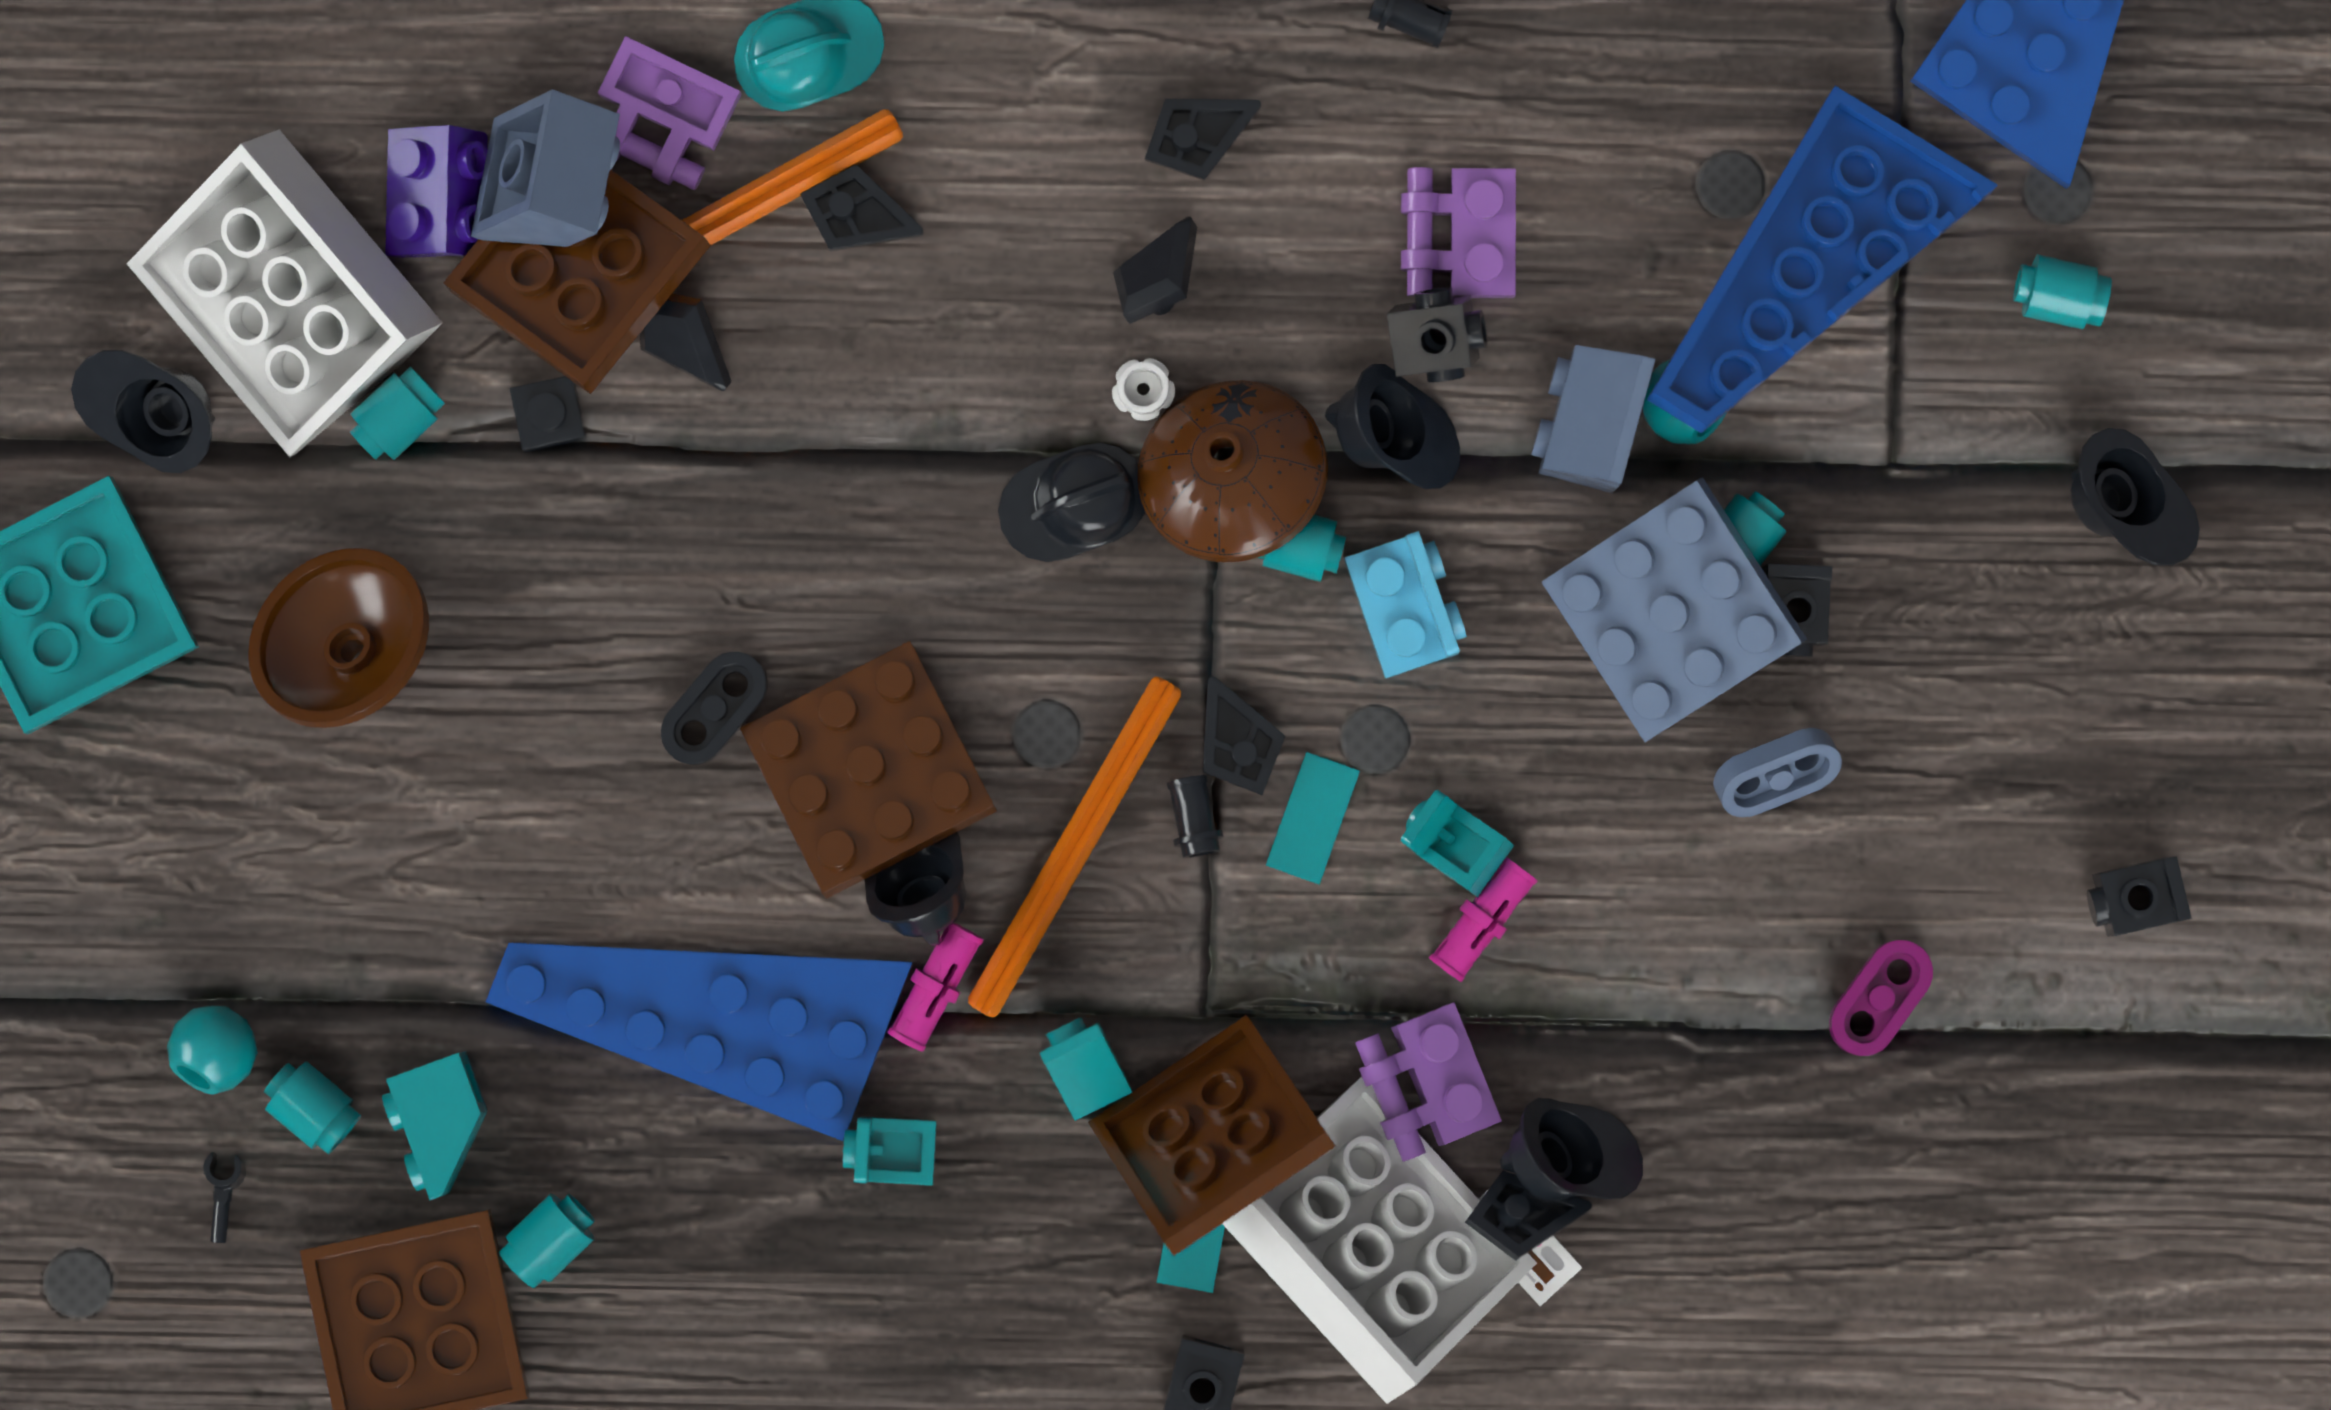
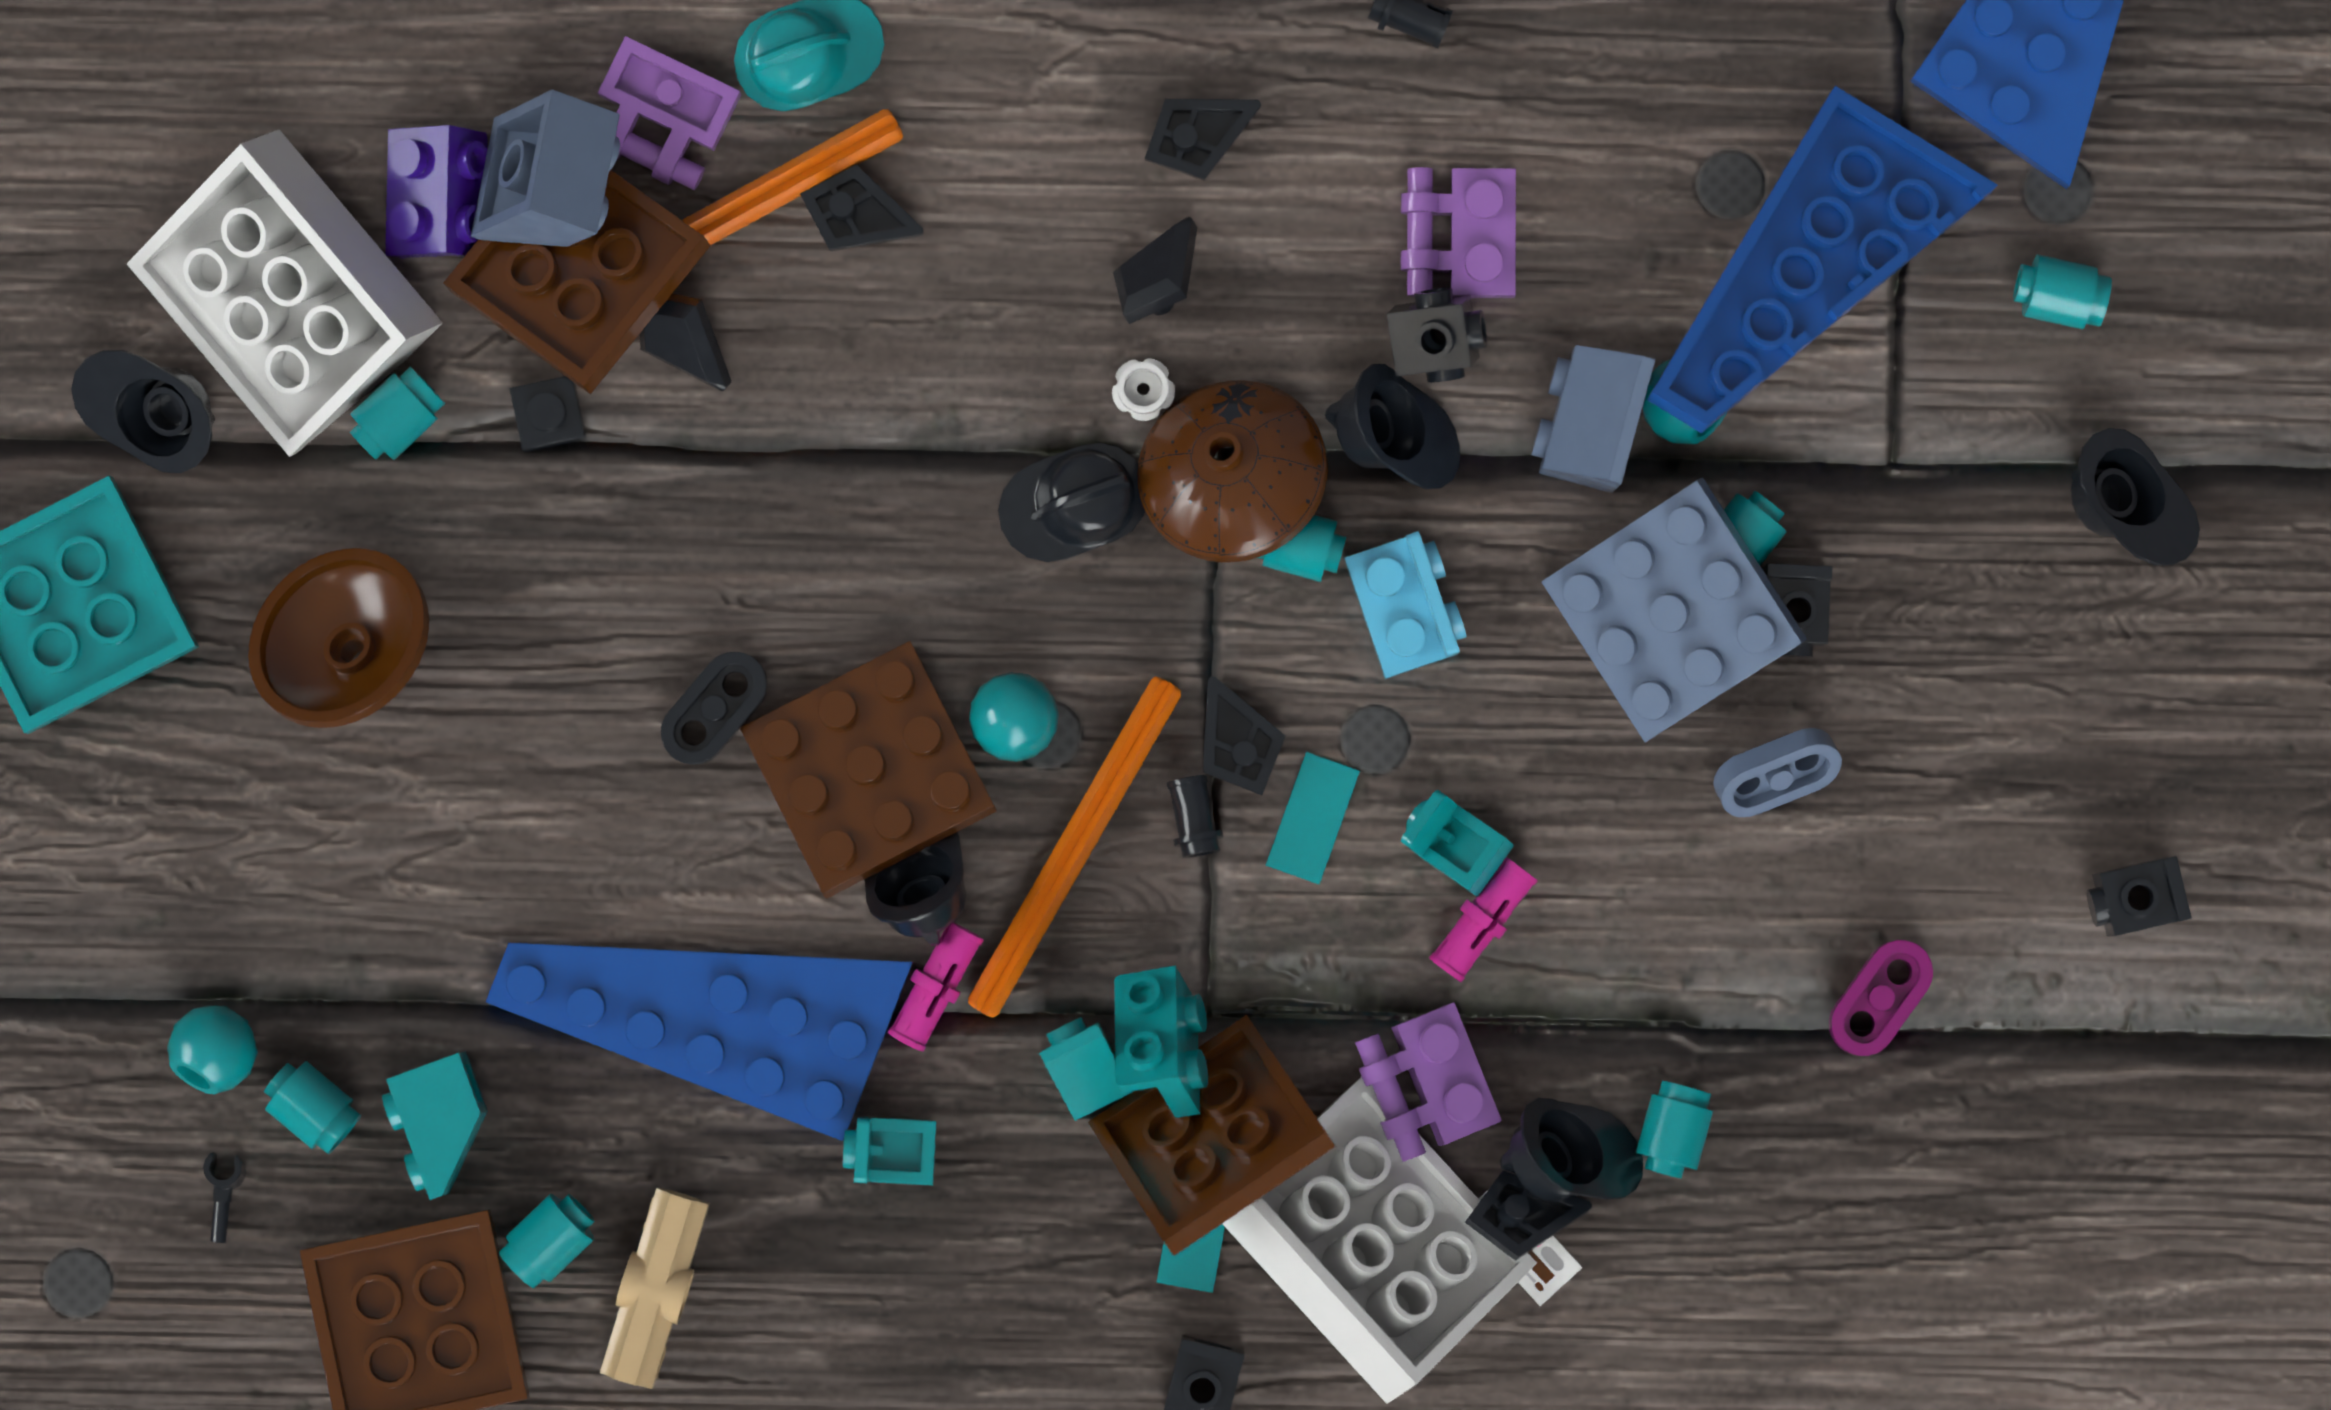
none -> tan piece [600,1187,710,1389]
none -> teal piece [969,672,1059,762]
none -> teal bracket [1114,965,1208,1118]
none -> teal brick [1635,1080,1713,1179]

